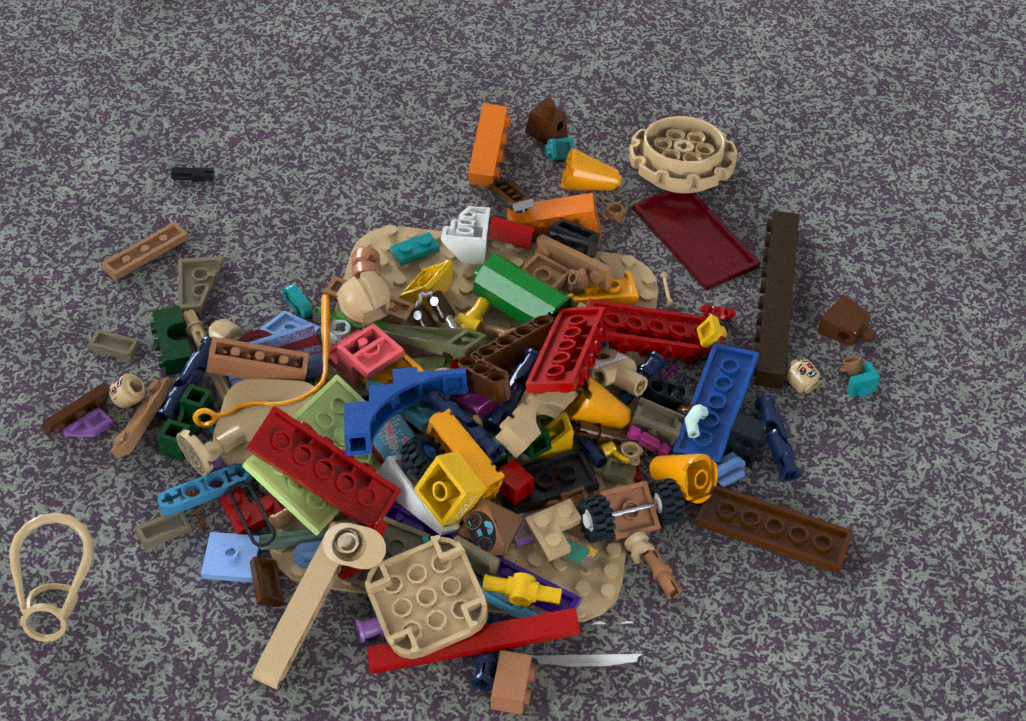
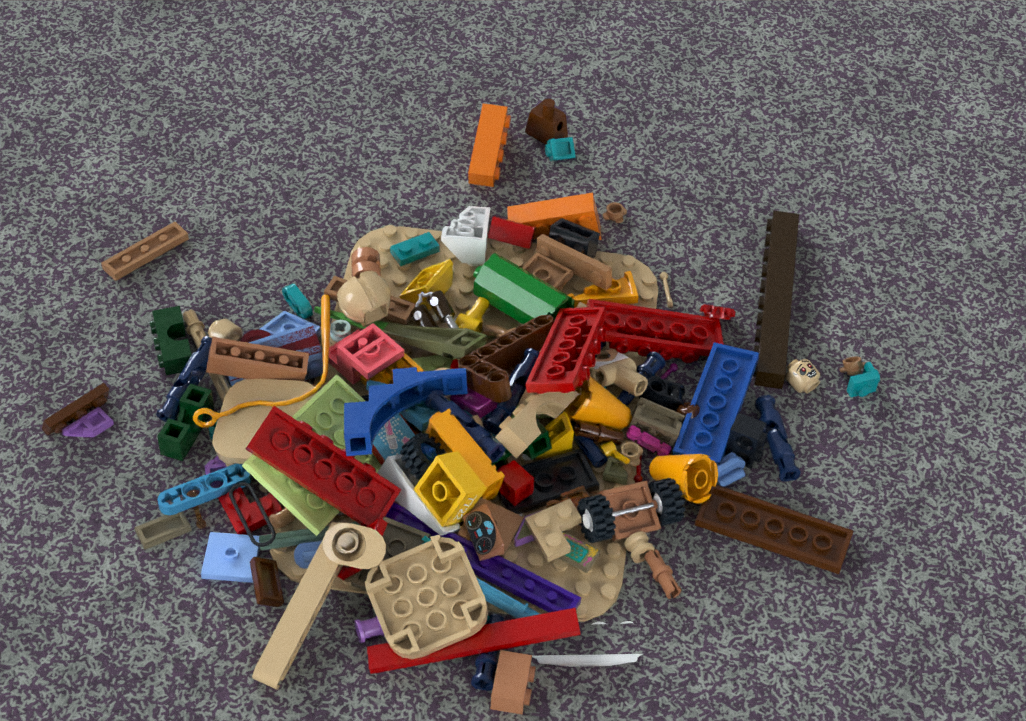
tan animal [9,512,94,642] -> none
dark tan tile [87,329,141,361] -> none
tan head [109,374,145,408] -> none
medium nougat plate [110,377,175,457] -> none
black axle [171,165,214,183] -> none
tile [176,430,214,476] -> none
dark tan wing [178,256,224,314] -> none
tan bar [203,425,247,462] -> none
dark tan tile [453,535,501,578] -> none
yellow pin [482,572,562,607] -> none
dark brown plate [489,179,534,213] -> none
light orange cone [561,148,622,191] -> none
medium nougat plate [568,268,589,291] -> none
tan piece [629,116,737,193] -> none
dark red tile [632,191,761,291] -> none
light aqua arm [685,404,708,438] -> none
yellow tile [696,315,727,348] -> none
reddish brown torso [818,295,877,346] -> none

